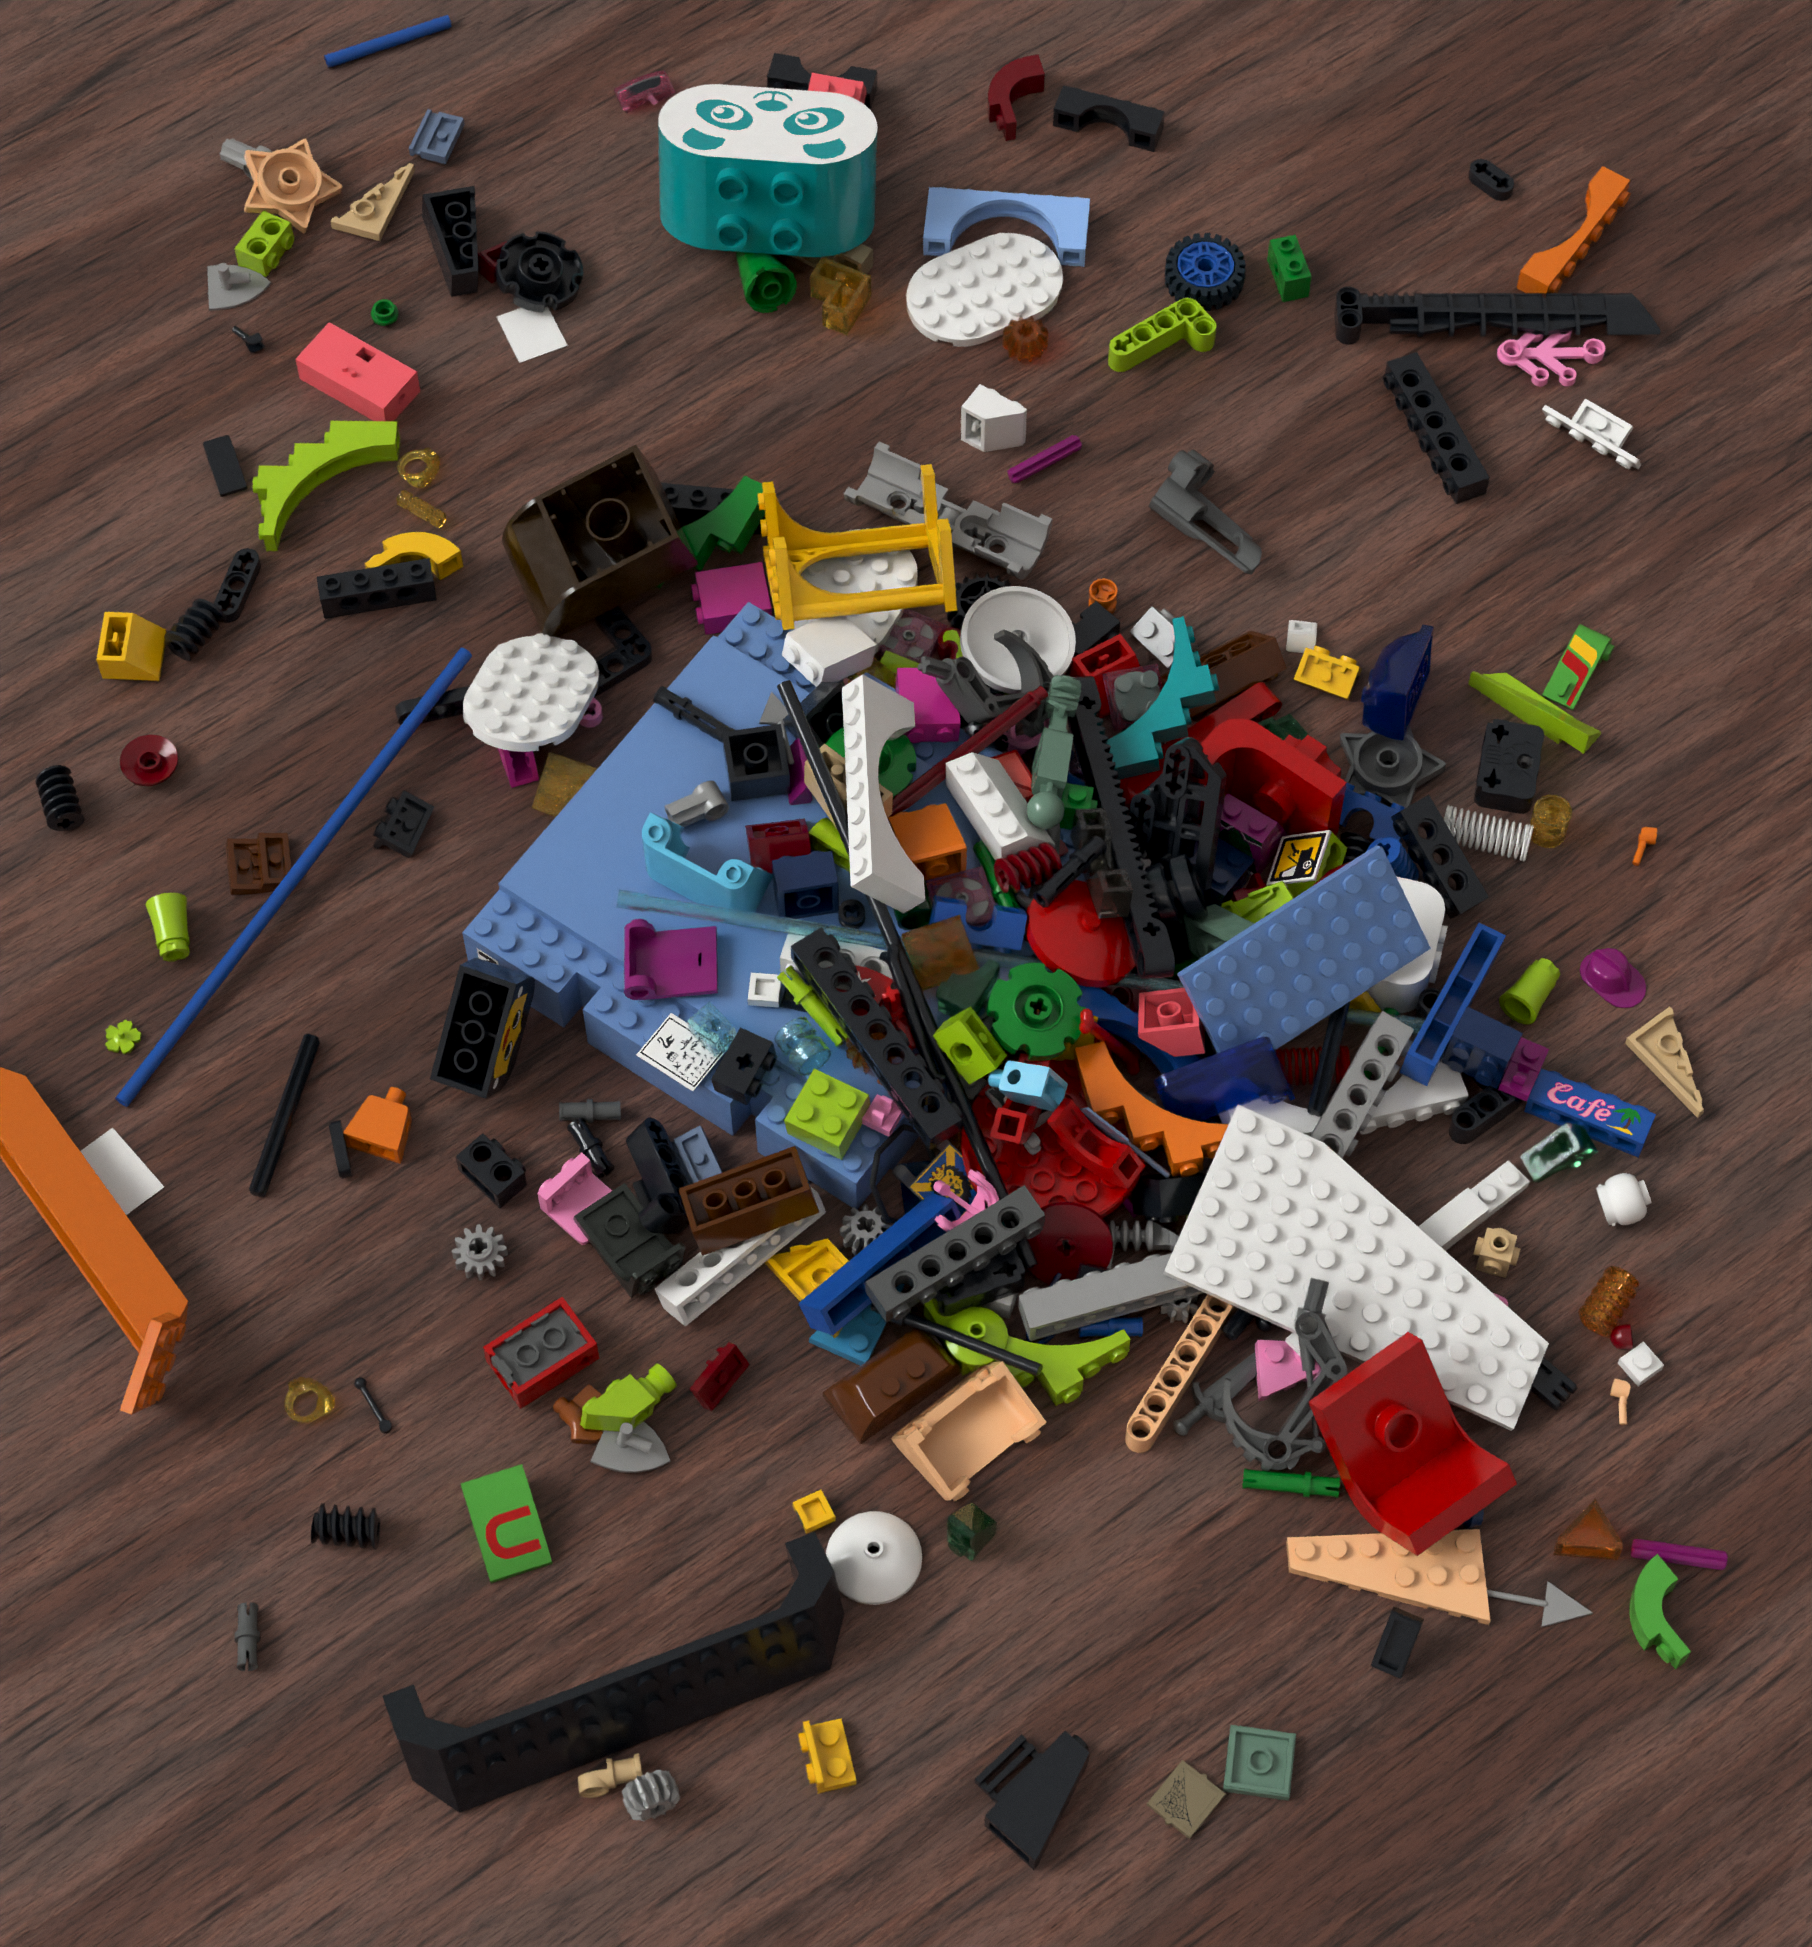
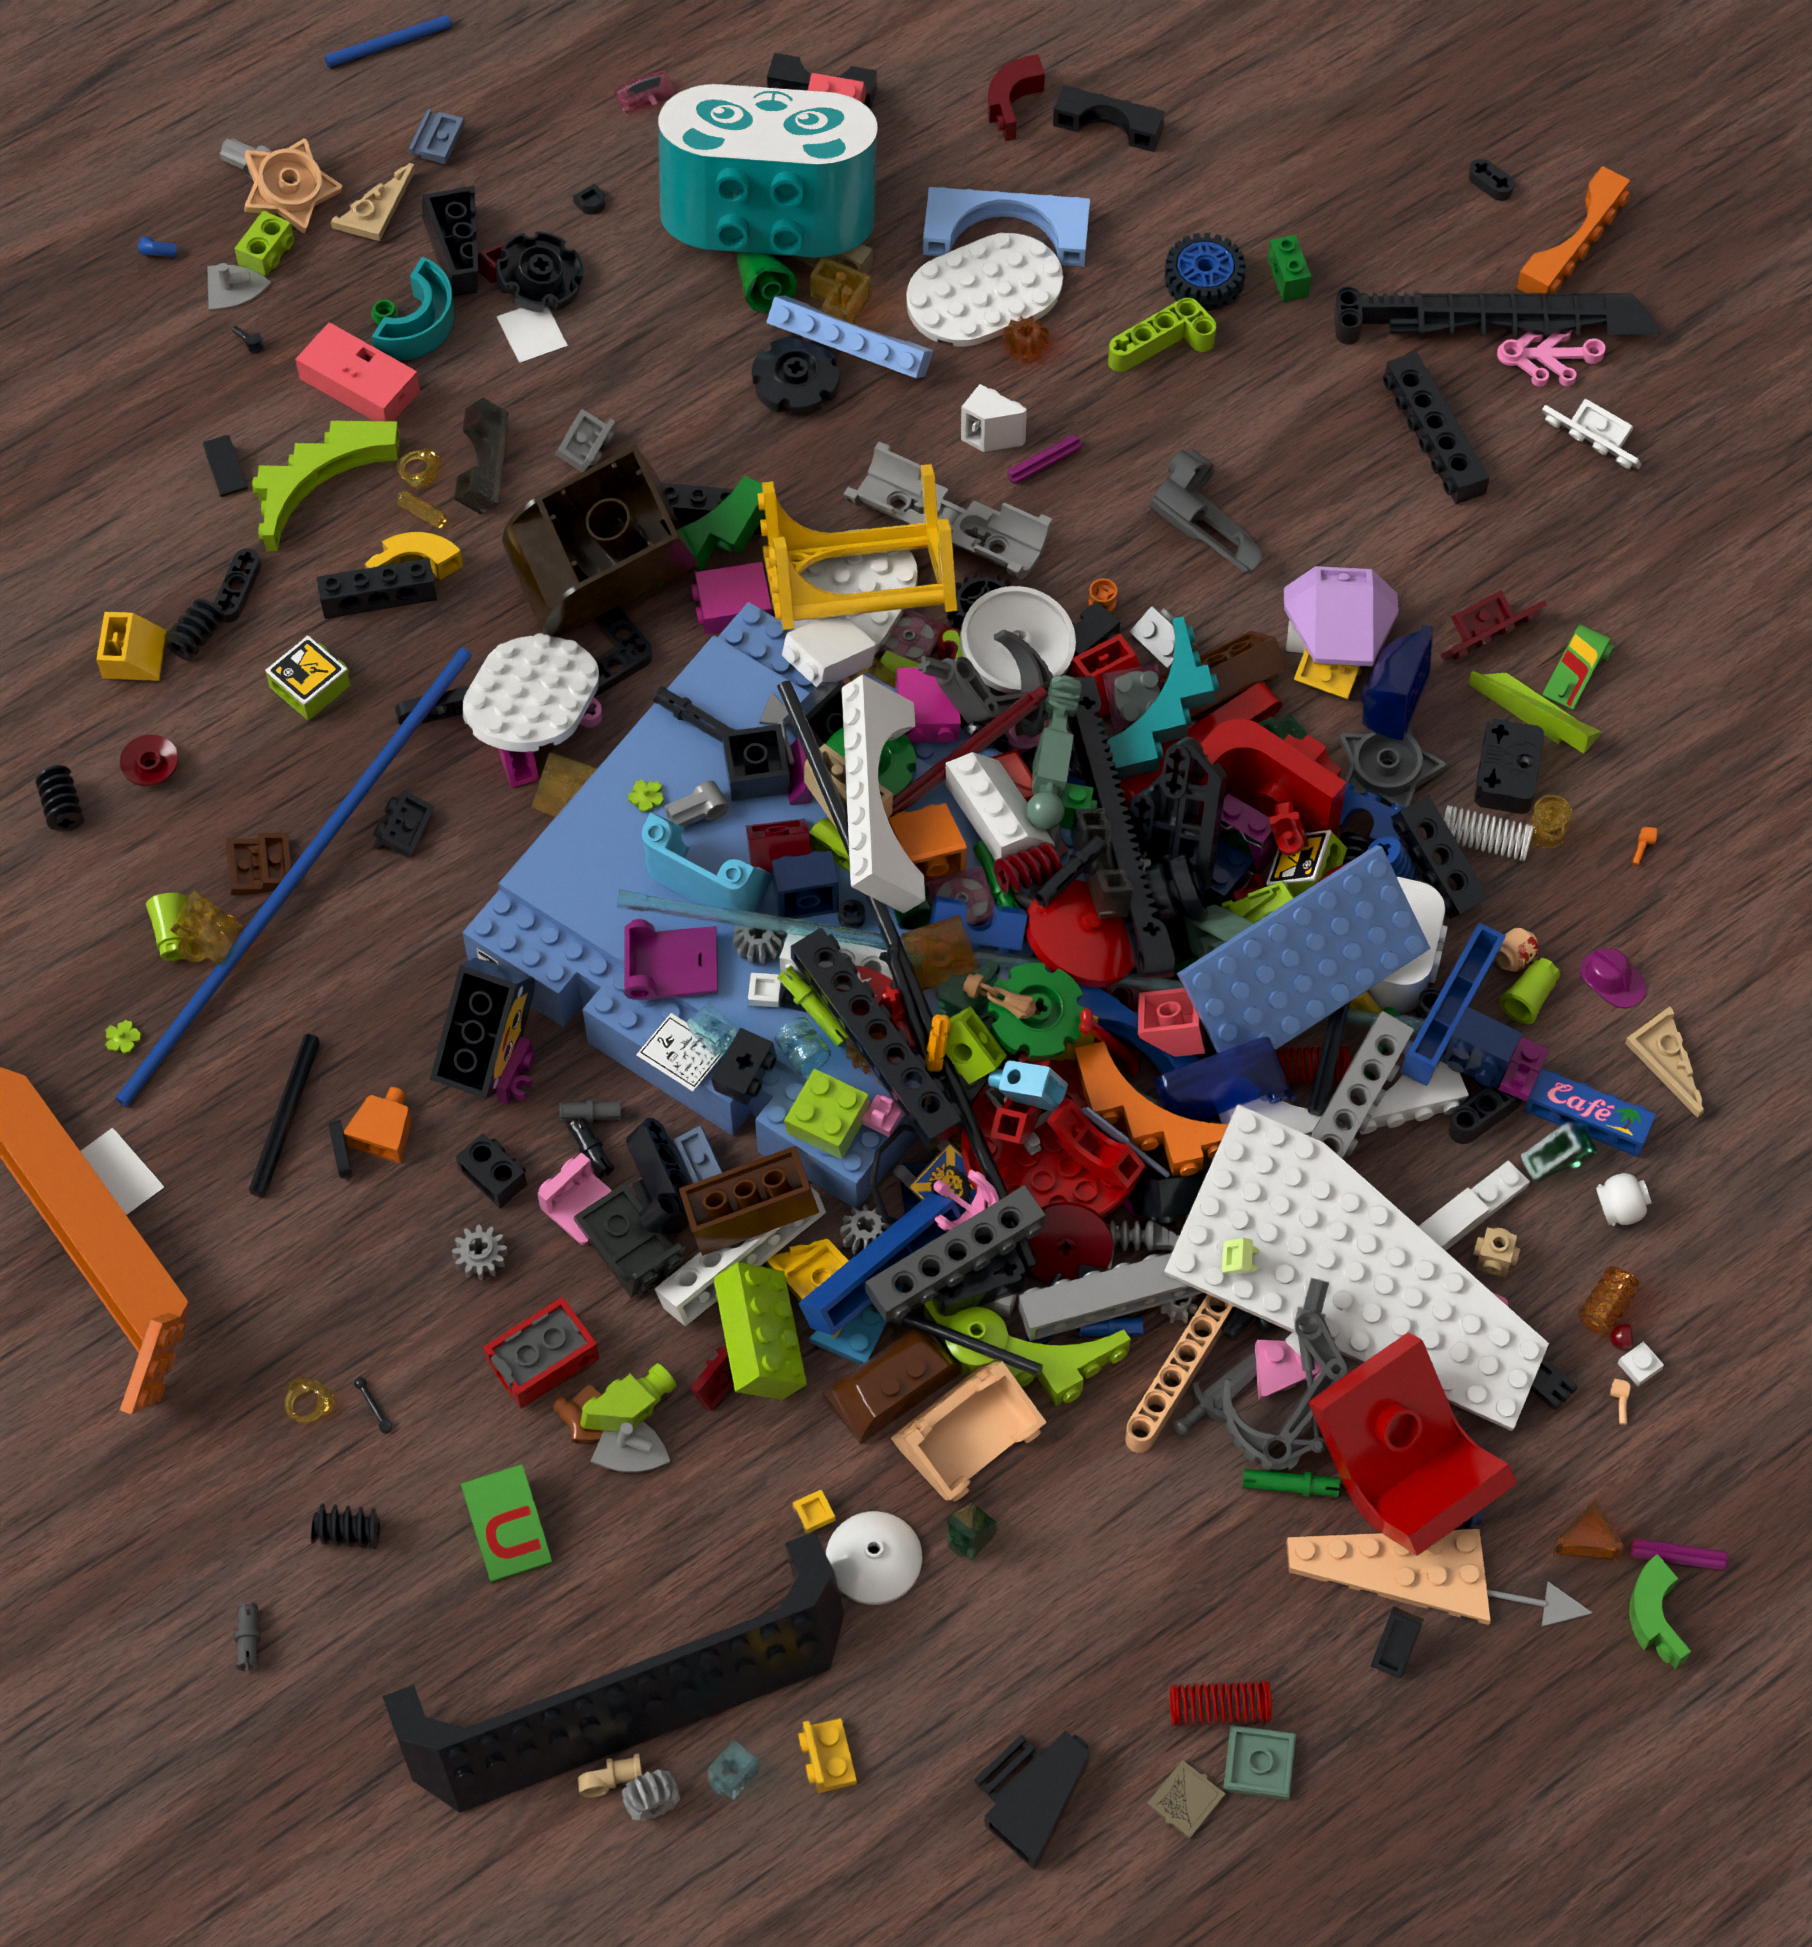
none -> blue arm [138,236,177,257]
none -> clear yellow plate [170,890,242,965]
none -> piece [265,636,351,721]
none -> teal brick [372,257,455,361]
none -> clear smoke arch [454,398,509,514]
none -> magenta plate [496,1037,535,1104]
none -> light grey bracket [555,409,615,472]
none -> black tile [573,184,605,215]
none -> lime plant [628,779,664,812]
none -> clear light blue brick [707,1740,760,1800]
none -> lime brick [714,1262,807,1400]
none -> light grey gear [733,912,785,965]
none -> black piece [752,336,840,416]
none -> light blue arch [766,296,934,378]
none -> light orange axle [925,1014,951,1072]
none -> medium nougat piece [963,973,1037,1019]
none -> red piece [1170,1680,1272,1727]
none -> yellowish green tile [1222,1238,1260,1275]
none -> red hips [1269,802,1309,856]
none -> lavender wedge [1283,566,1399,666]
none -> dark red bracket [1440,590,1547,660]
none -> light nougat head [1495,928,1539,972]

